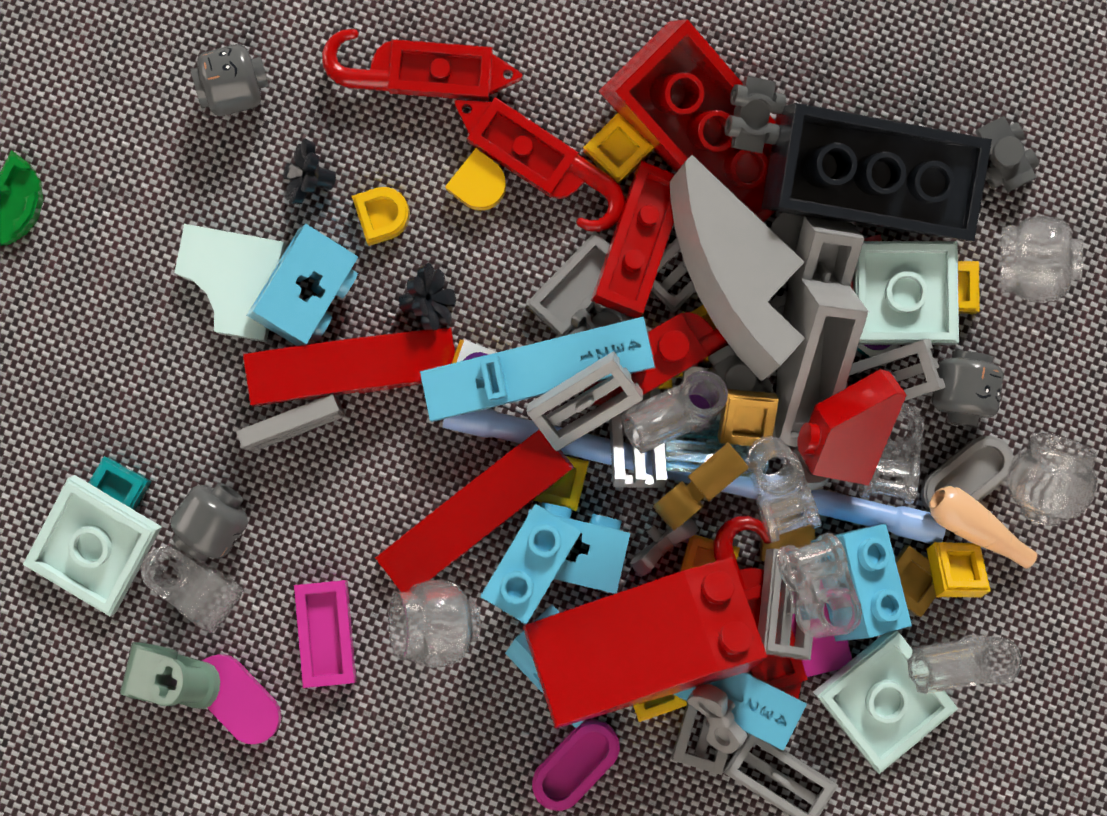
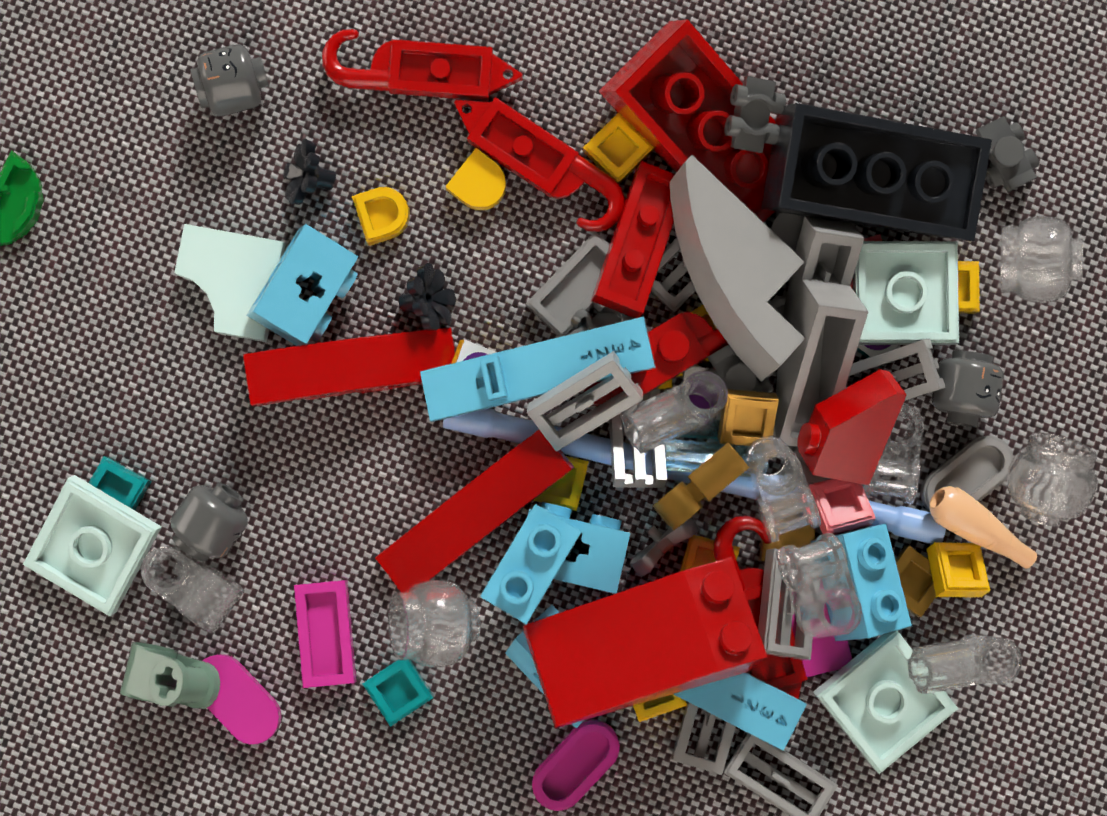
light grey tile [236,394,345,452] -> none
light grey piece [687,684,747,753] -> none
none -> teal tile [362,654,434,727]
none -> coral tile [806,479,876,538]

